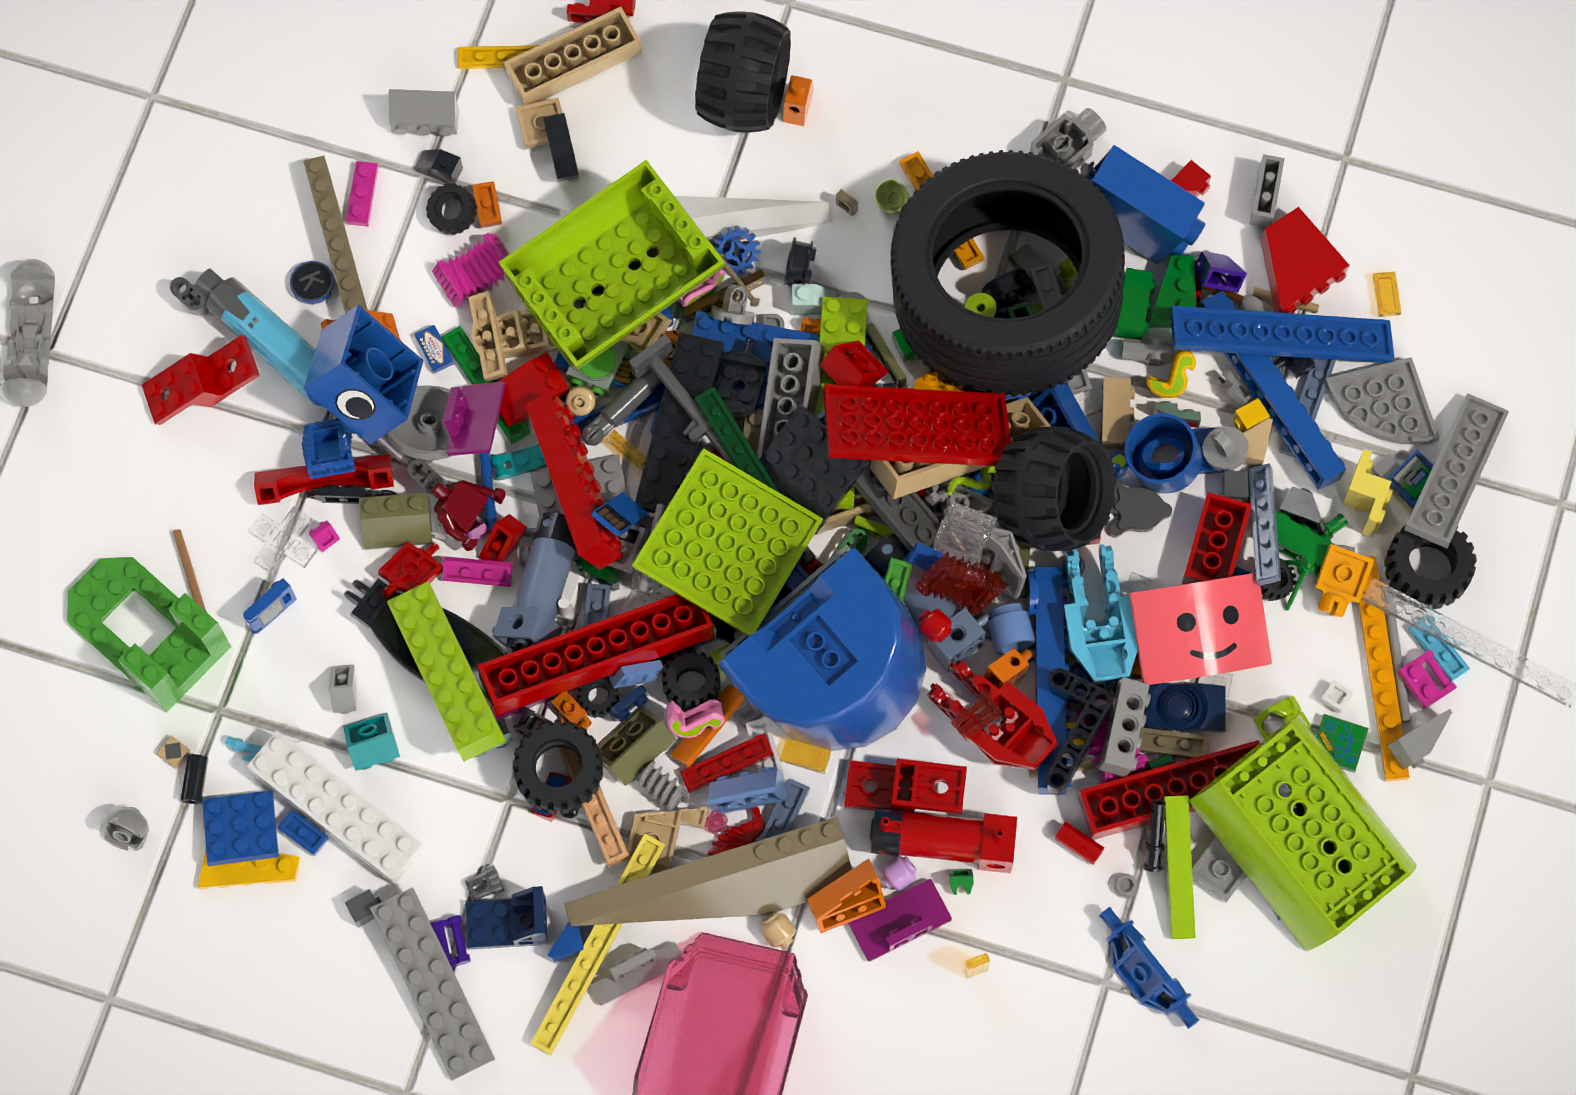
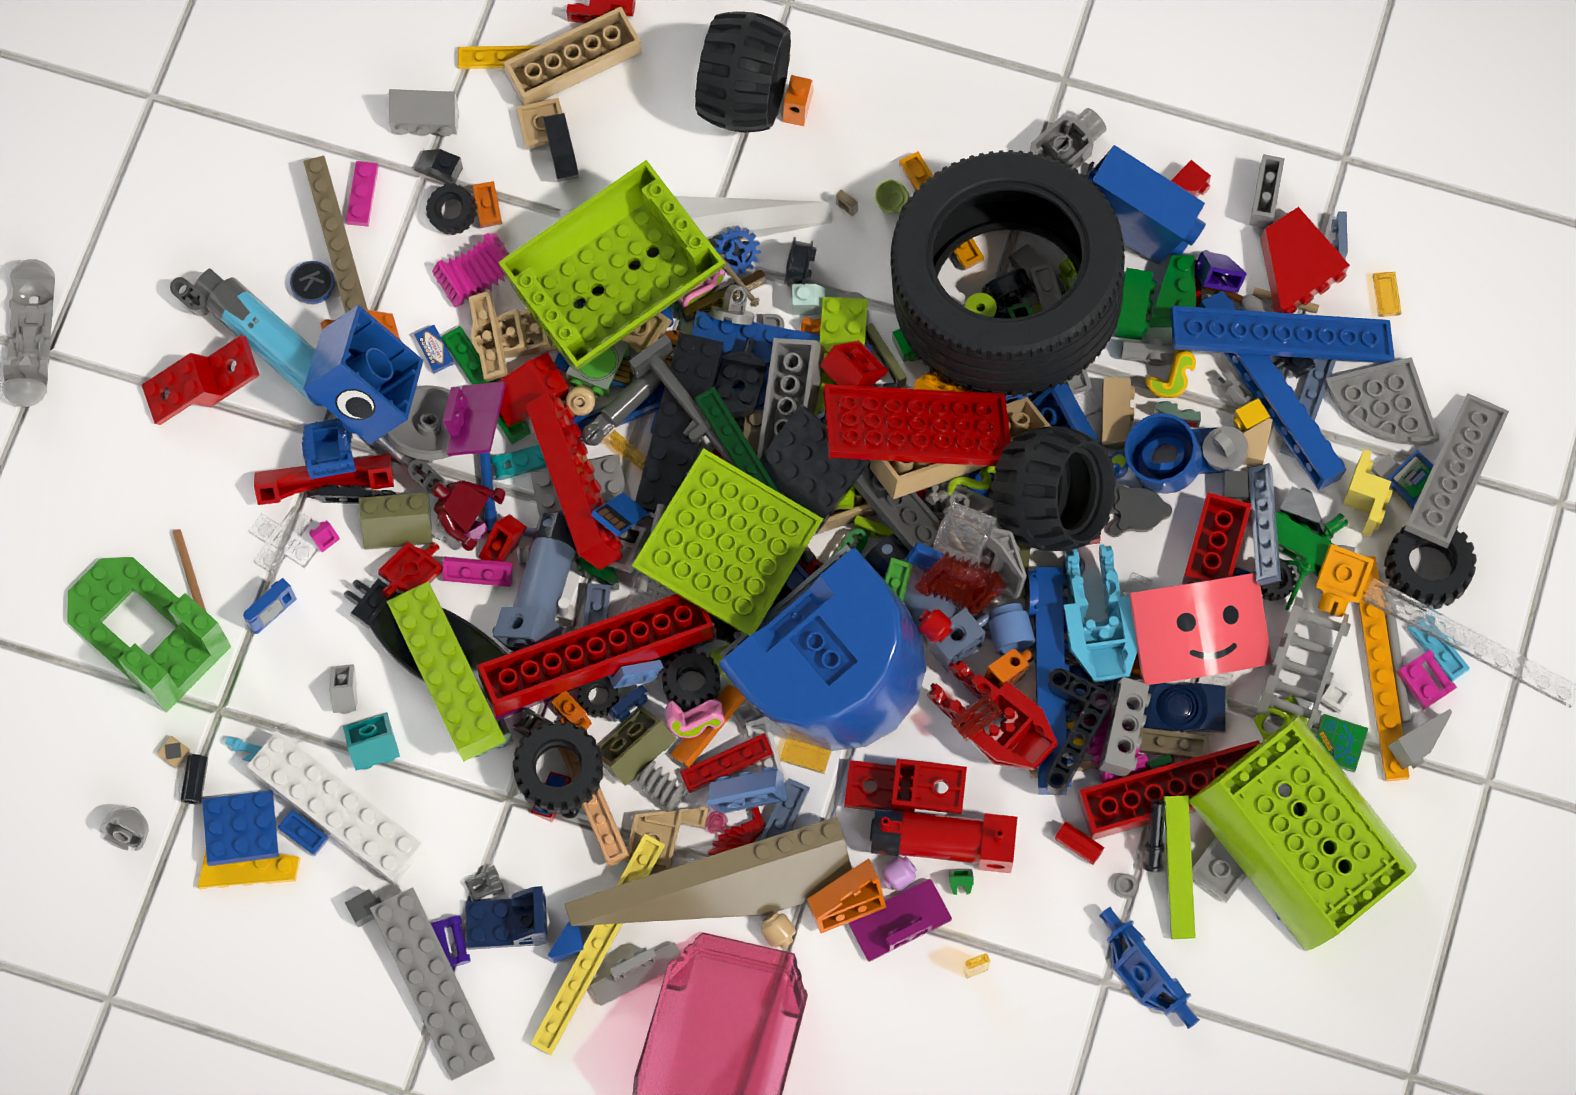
none -> light grey fence [1257,596,1351,729]
none -> sand blue plate [1331,211,1348,259]

